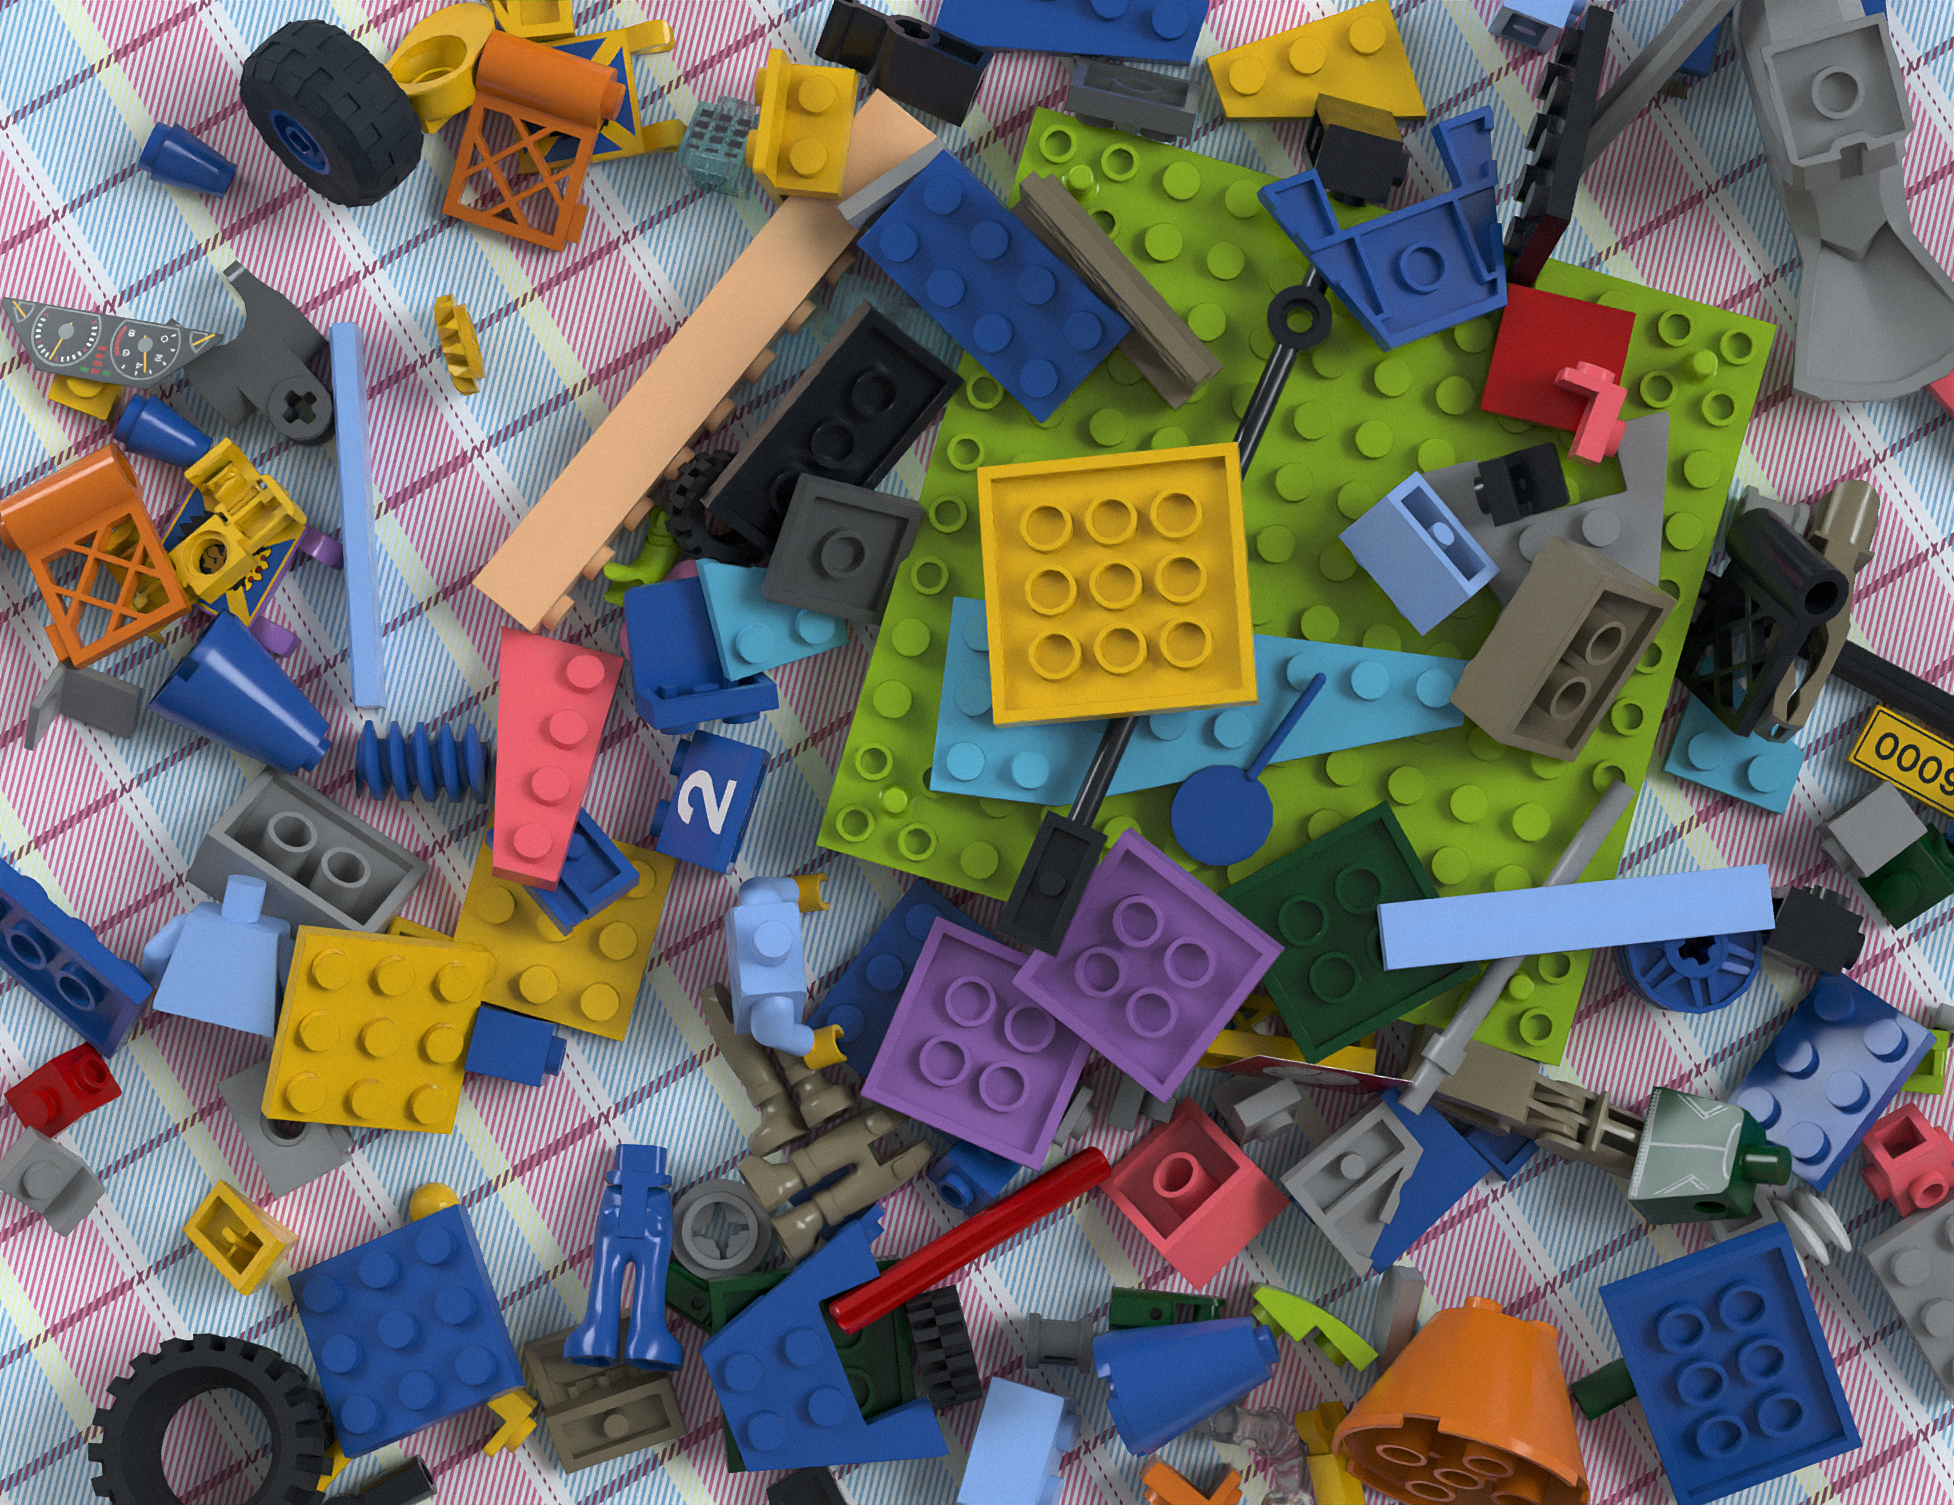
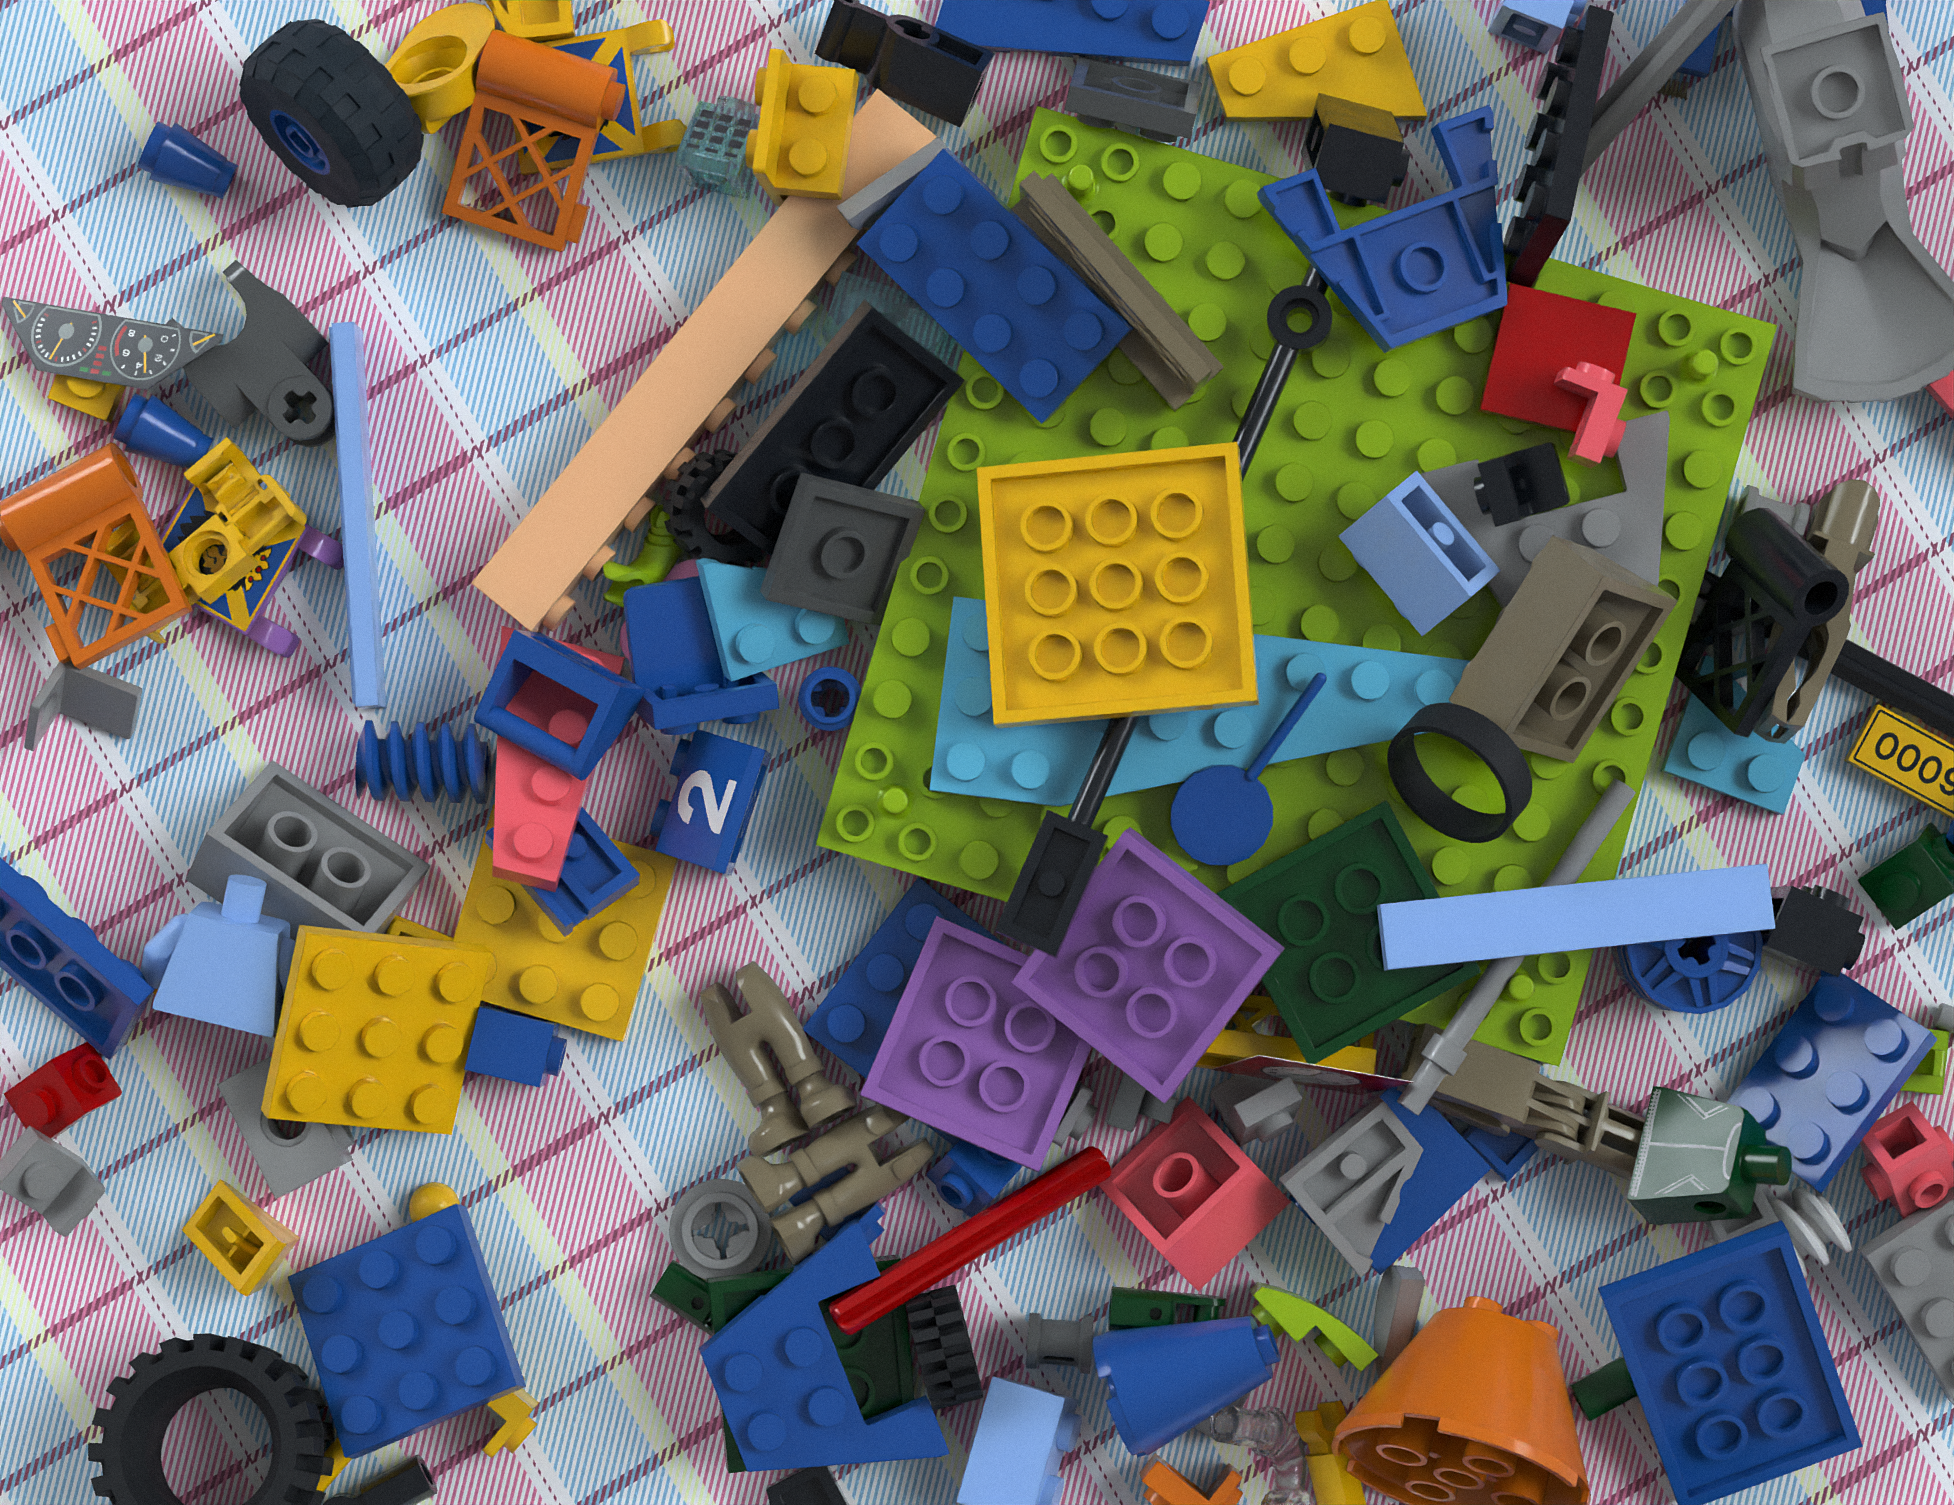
blue cone [147,607,332,775] -> none
yellow gear [433,293,486,396] -> none
dark tan slope [524,1306,688,1475] -> none
blue piece [562,1144,685,1372] -> none
light blue torso [724,872,847,1070] -> none
light grey brick [1816,780,1928,878] -> none
none -> blue tile [474,630,646,781]
none -> blue cone [798,667,862,731]
none -> black tyre [1387,703,1532,843]

